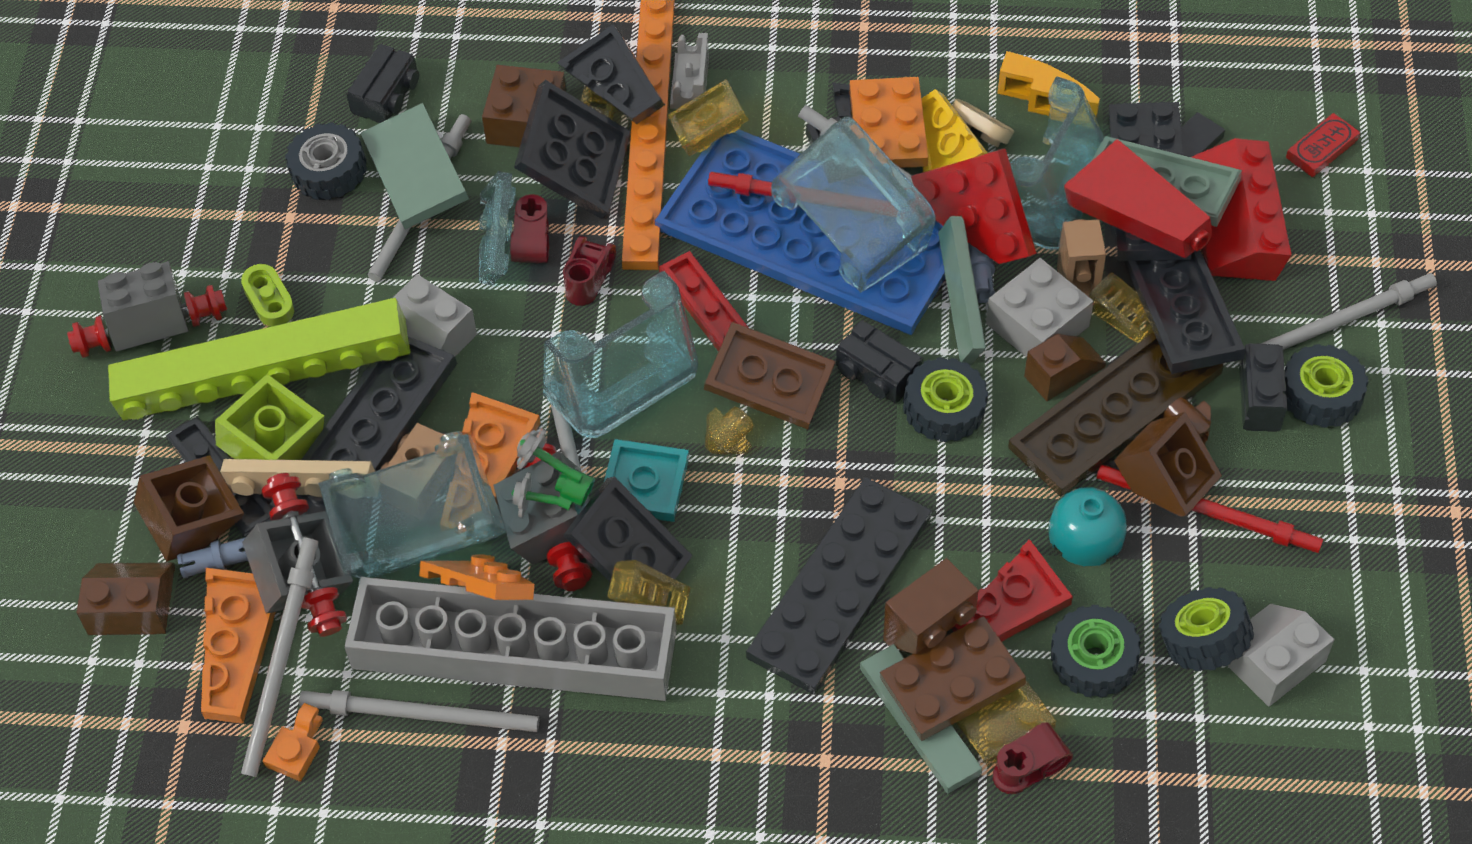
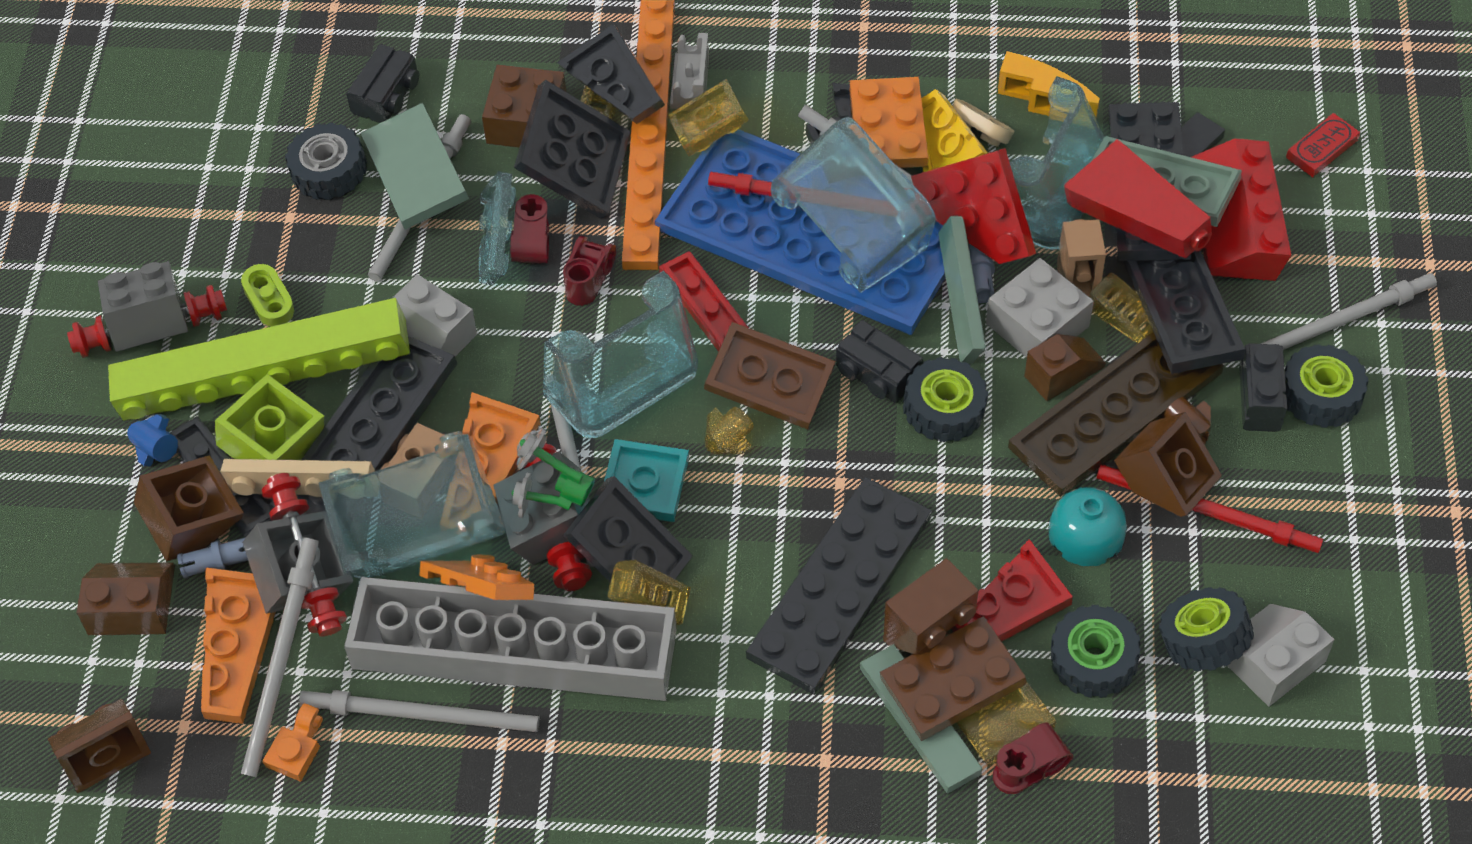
none -> reddish brown slope [48,699,151,793]
none -> blue piece [127,414,178,467]

